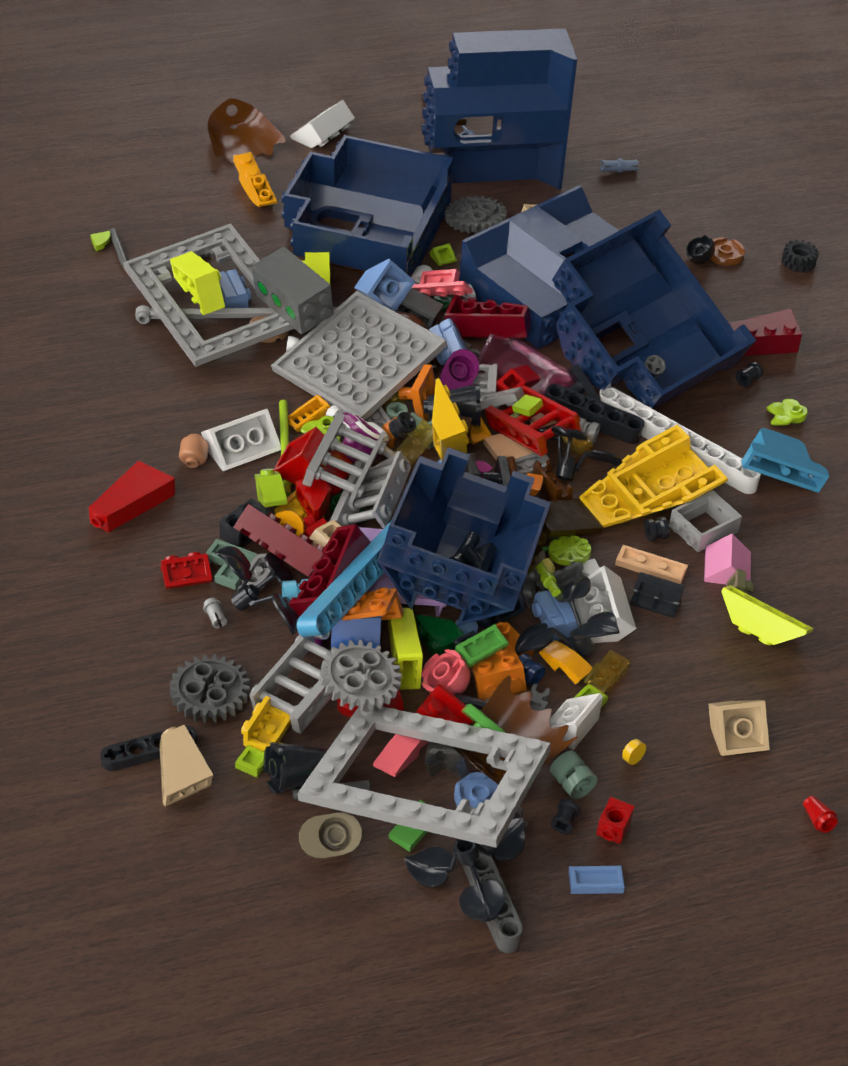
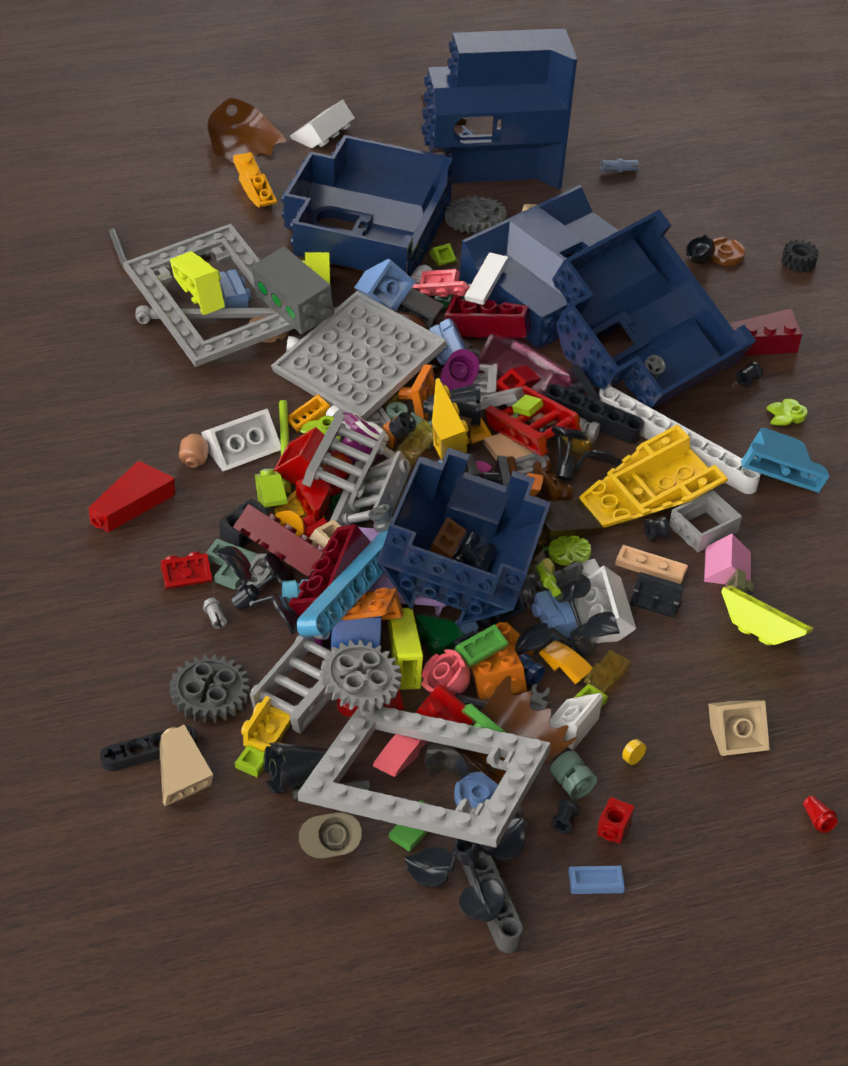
lime tile [90,231,111,251] -> none
none -> dark grey wheel [368,504,393,532]
none -> reddish brown hinge [429,517,466,559]
none -> white tile [465,252,509,305]

